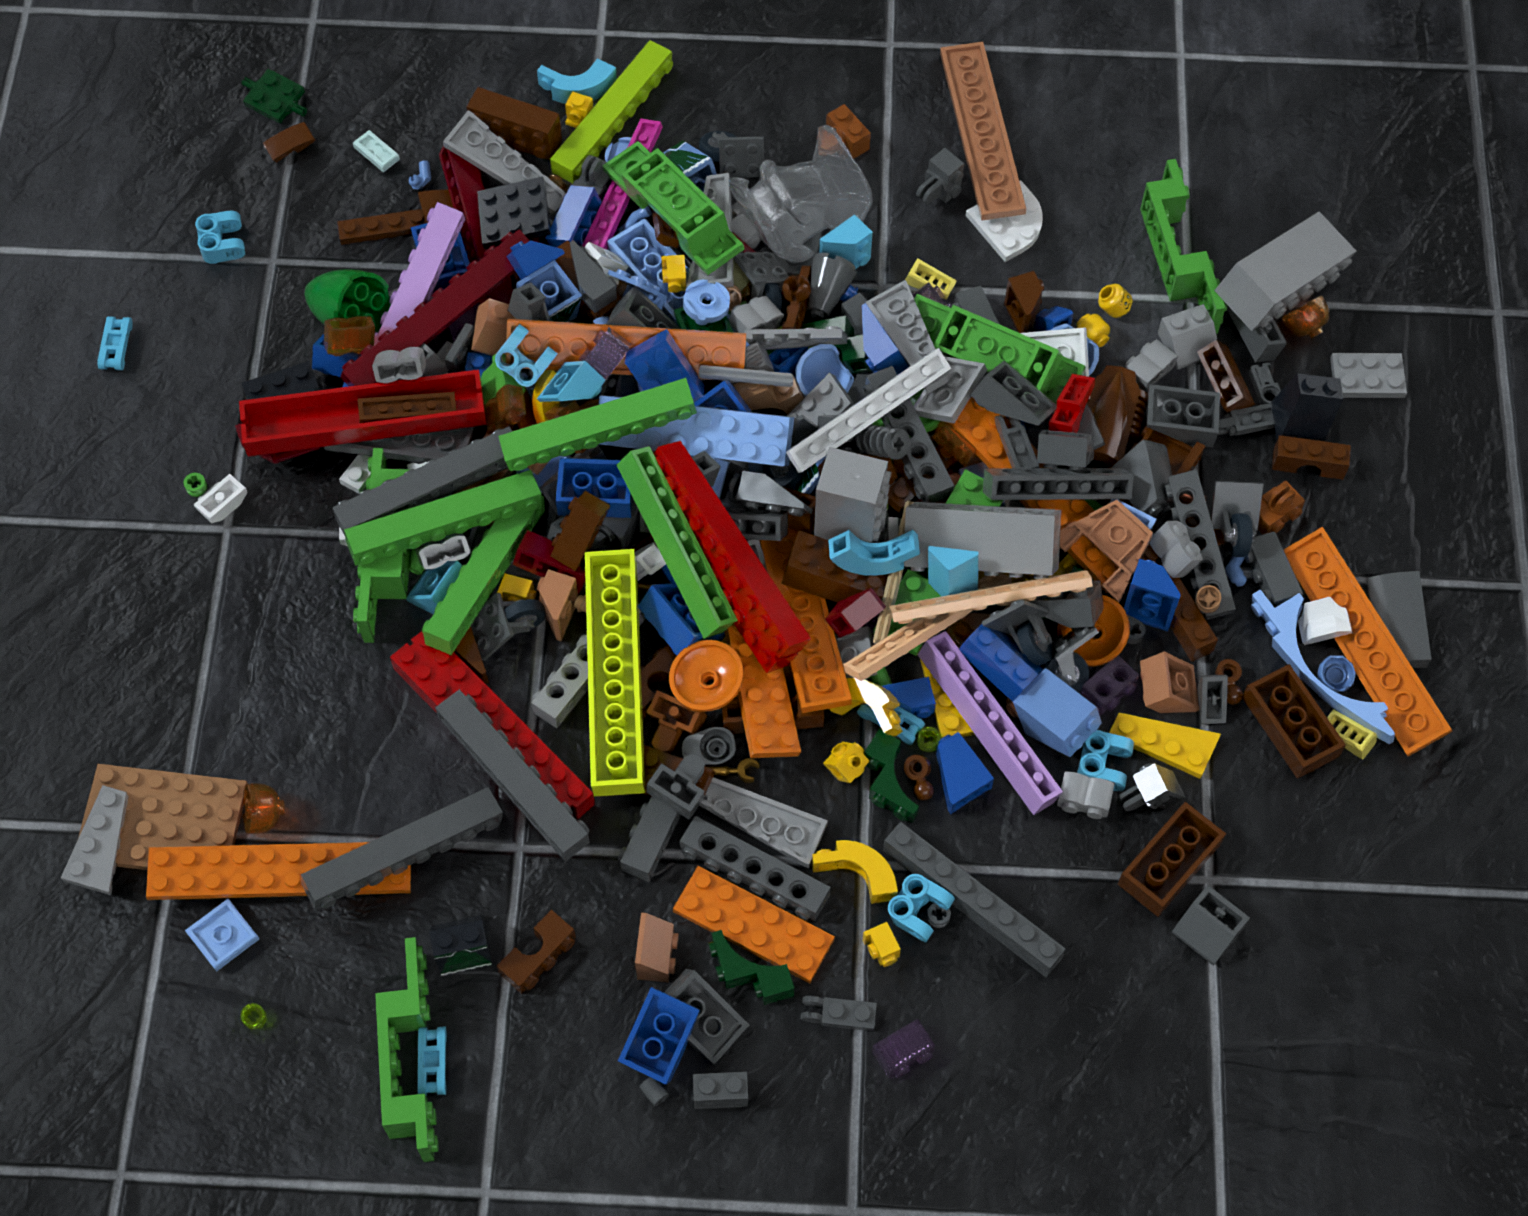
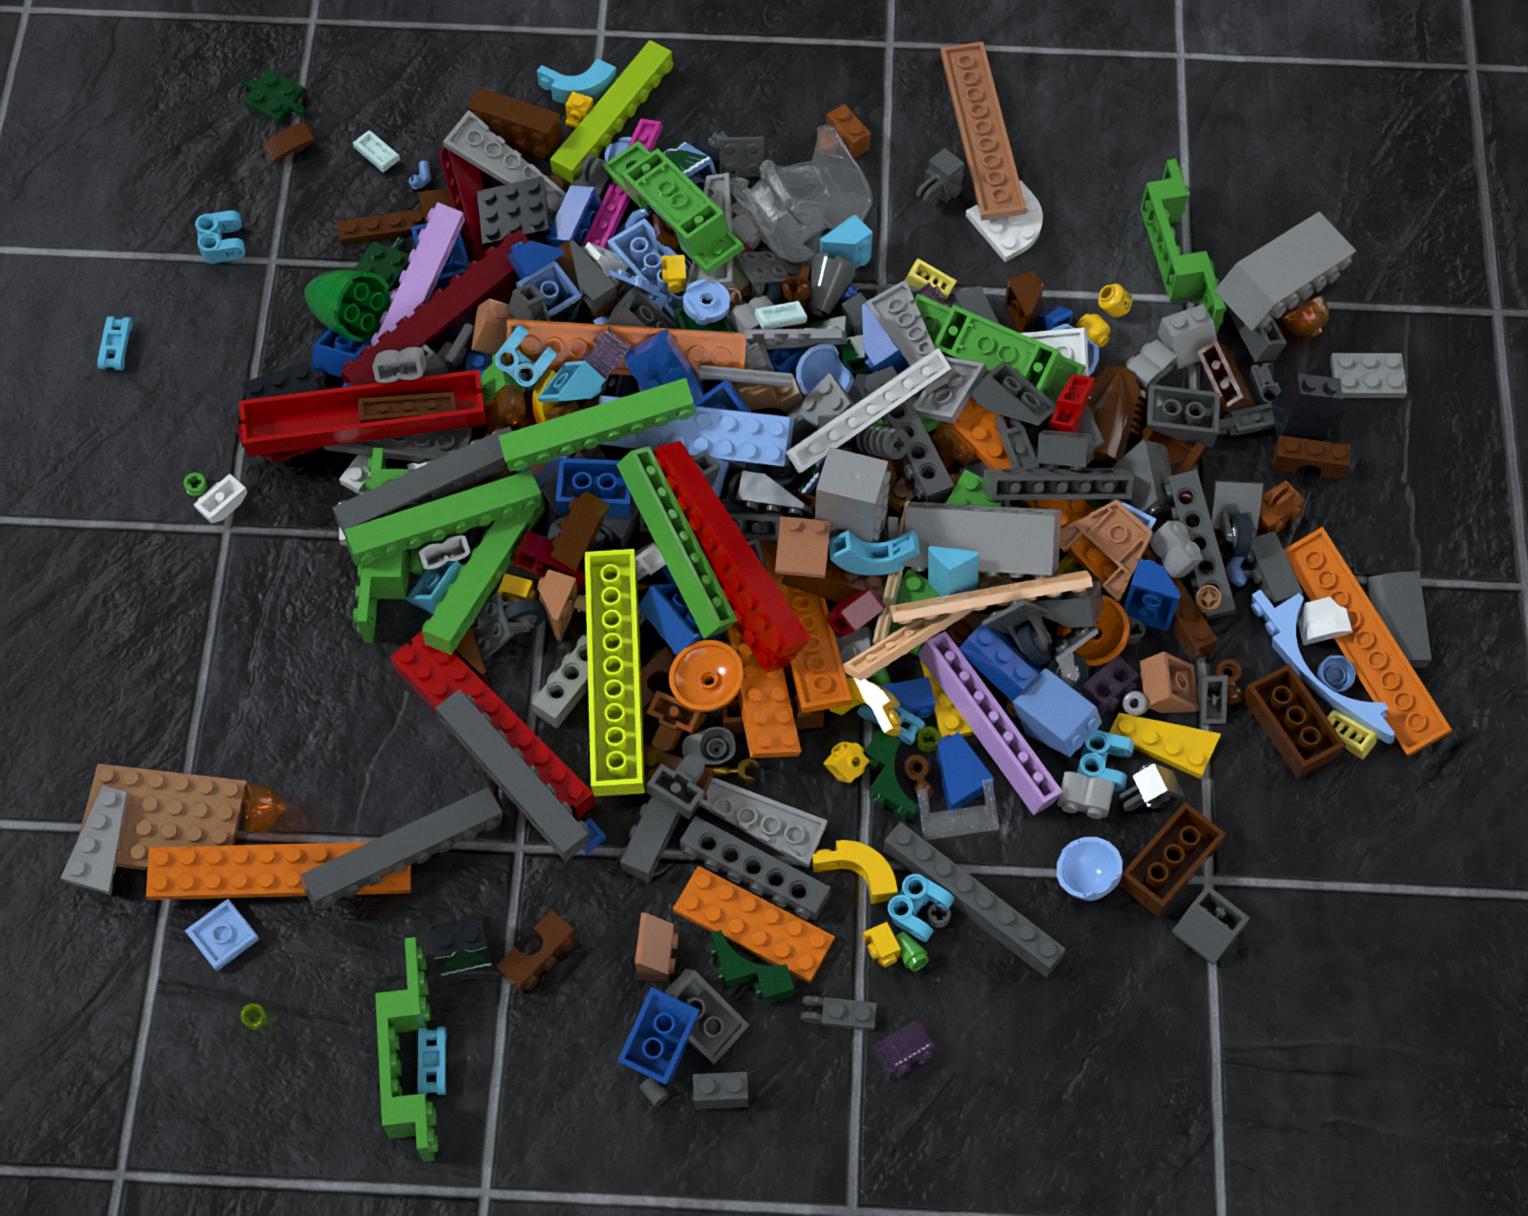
clear orange brick [324,316,375,356] -> none
none -> dark green plate [354,237,410,292]
none -> blue tile [582,818,606,854]
none -> light aqua plate [755,301,807,329]
none -> nougat slope [775,516,830,578]
none -> bright green cone [895,932,929,972]
none -> clear plate [917,778,999,840]
none -> light blue cylinder [1056,837,1122,901]
none -> light grey piece [1123,691,1149,716]

